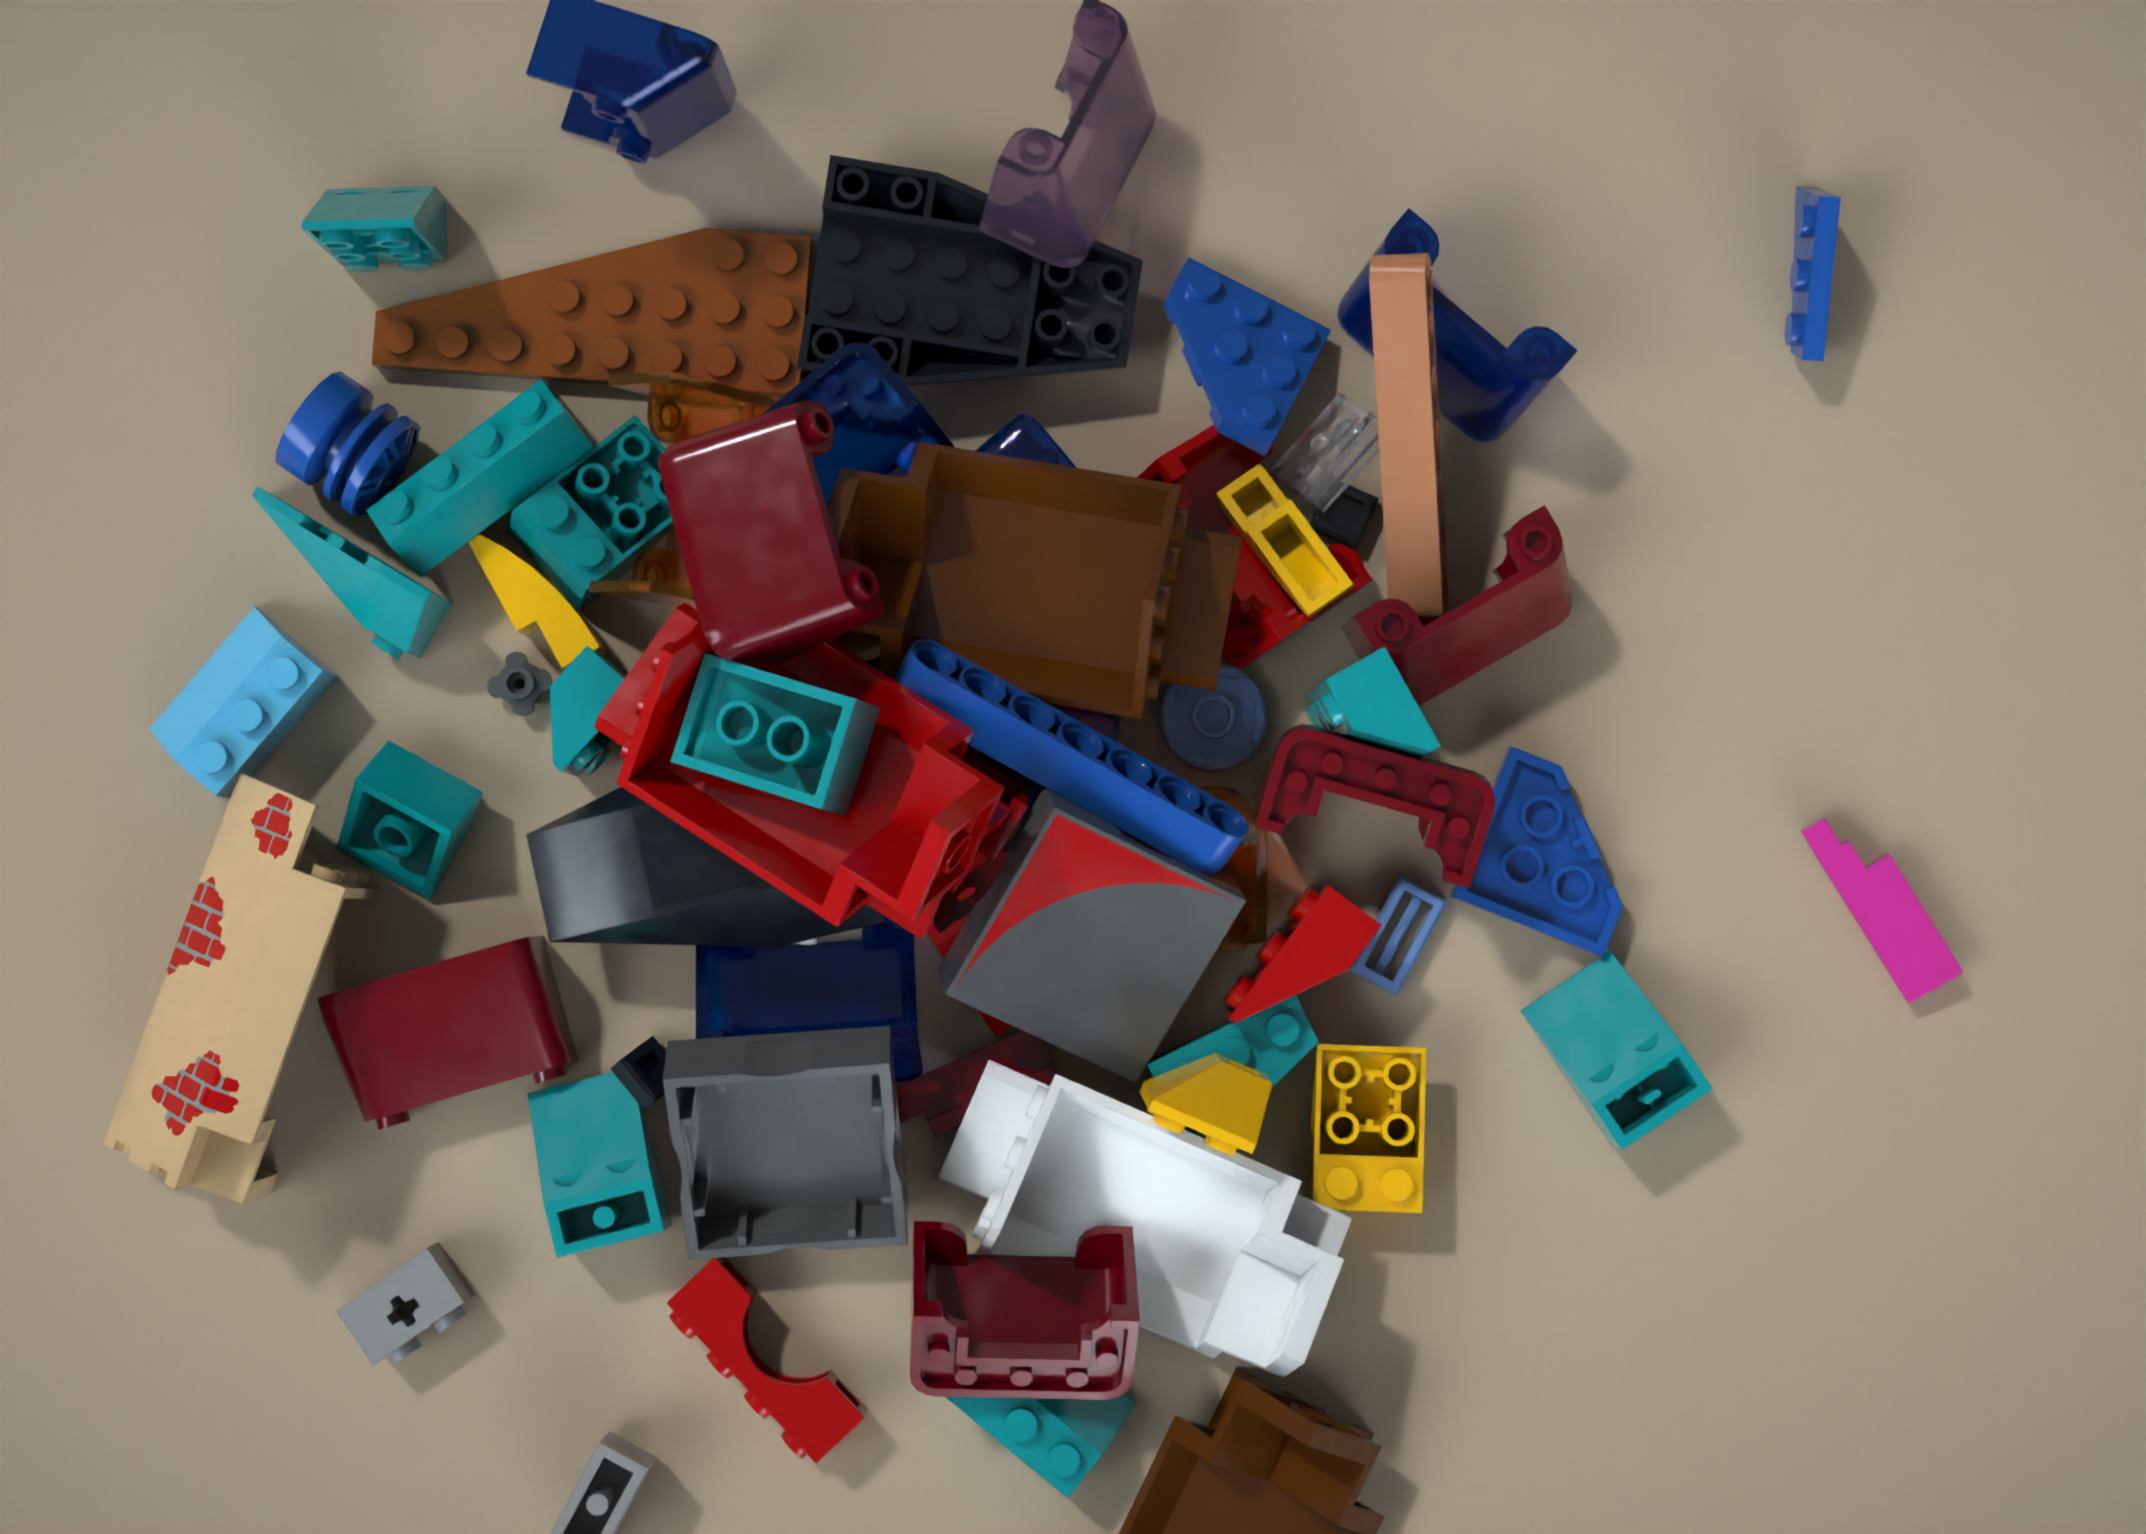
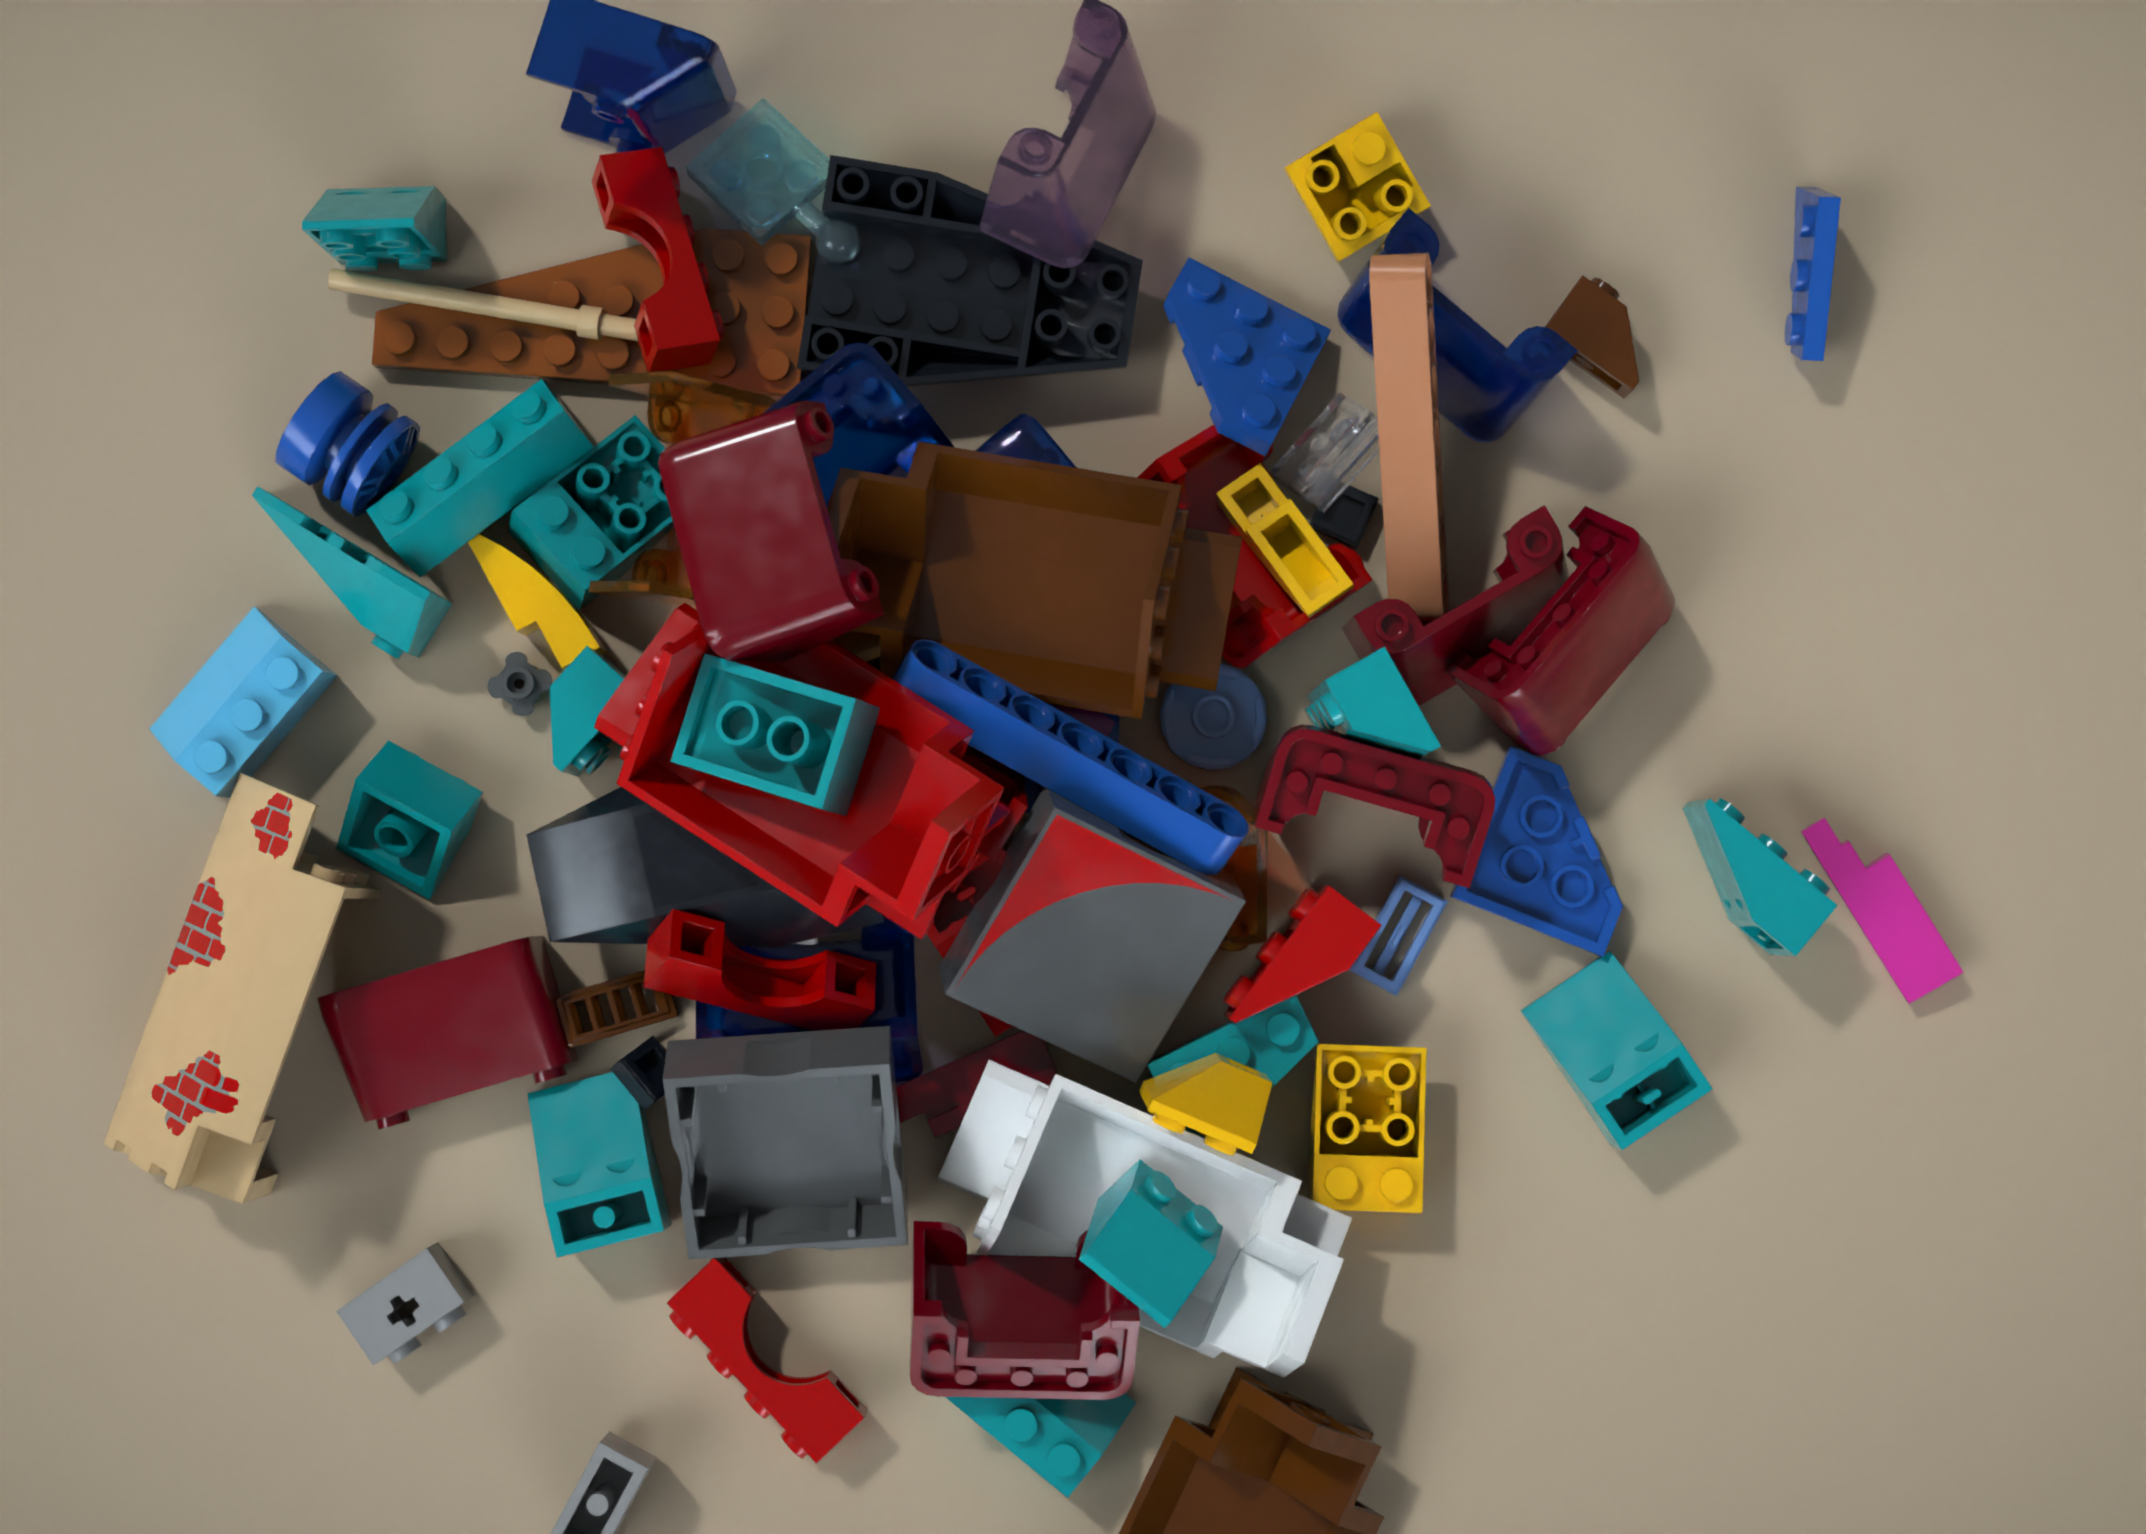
none -> tan bar [328,268,638,341]
none -> reddish brown slope [555,970,679,1048]
none -> red arch [591,147,724,374]
none -> red arch [644,909,876,1031]
none -> clear light blue plate [686,97,859,263]
none -> teal slope [1079,1159,1223,1328]
none -> yellow slope [1283,112,1431,262]
none -> dark red windscreen [1445,506,1675,756]
none -> reddish brown slope [1537,275,1639,399]
none -> teal slope [1682,798,1838,956]

